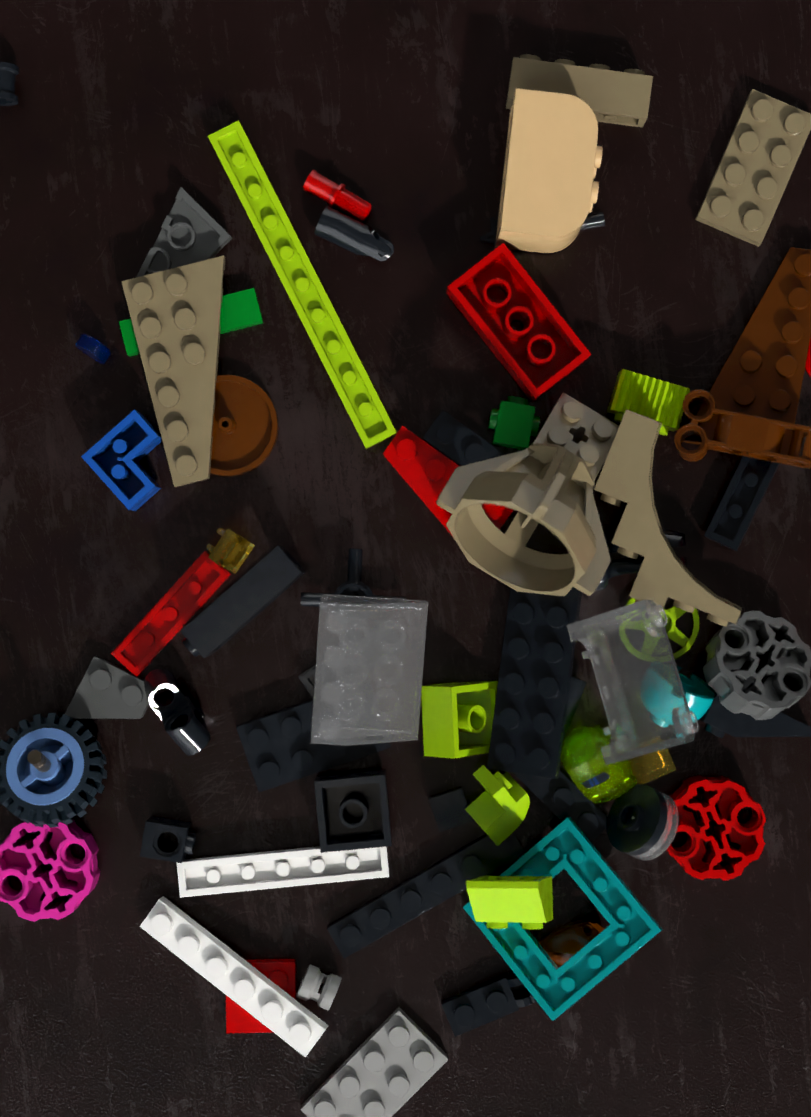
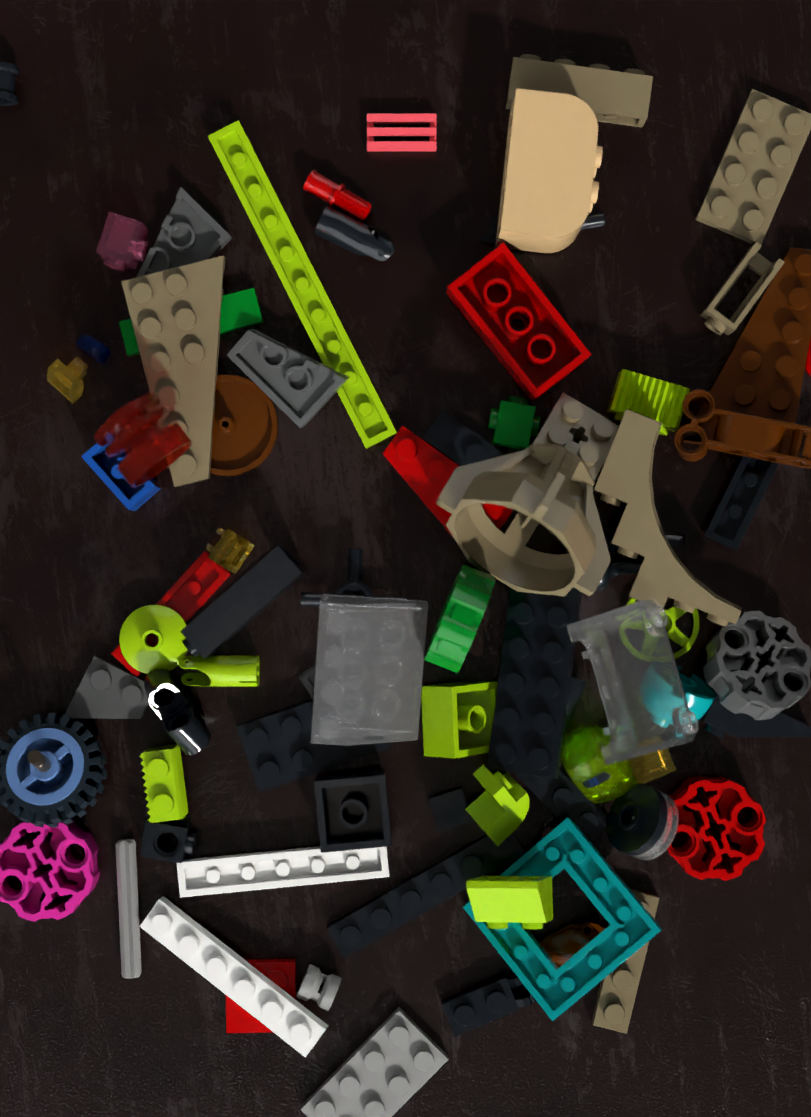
none -> clear yellow tile [47,357,88,404]
none -> clear red wheel [94,392,193,488]
none -> clear pink brick [96,211,148,271]
none -> light grey axle [115,839,142,979]
none -> lime dish [119,604,188,674]
none -> lime brick [139,744,189,823]
none -> lime piece [178,655,260,687]
none -> dark grey wing [227,329,350,429]
none -> coral tile [367,114,437,152]
none -> green connector [424,564,496,673]
none -> dark tan plate [591,888,660,1034]
none -> dark tan window [700,242,785,336]

